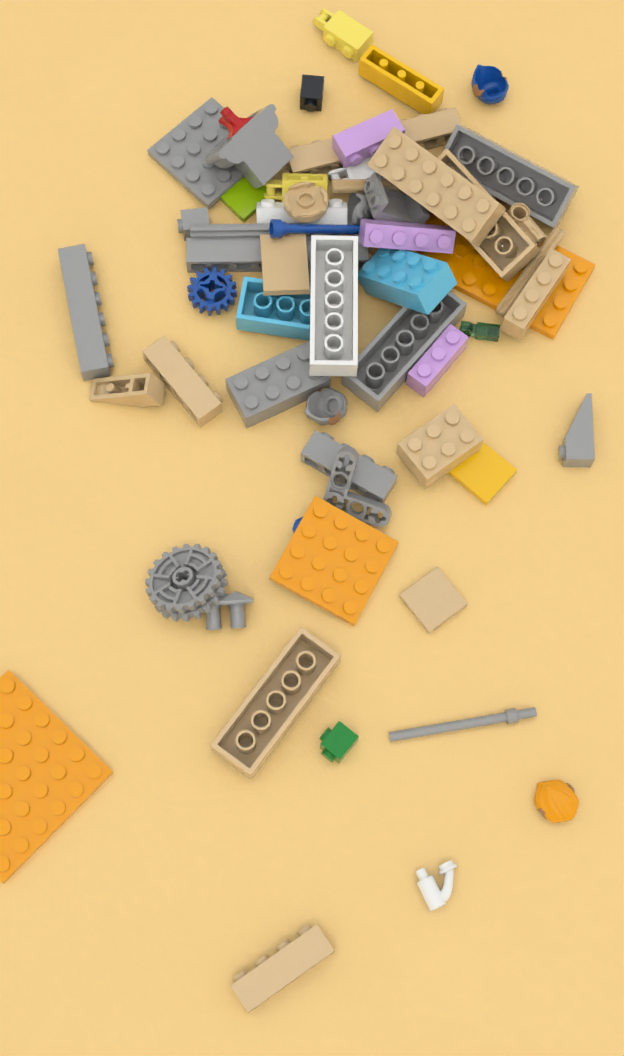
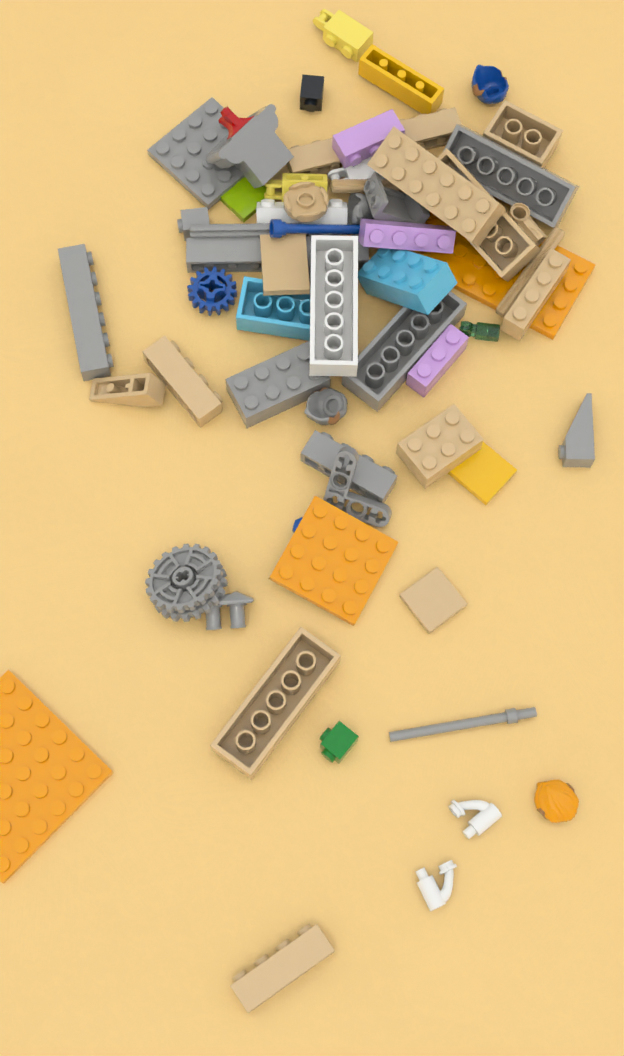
none -> white plant [448,800,502,839]
none -> tan brick [483,100,563,168]

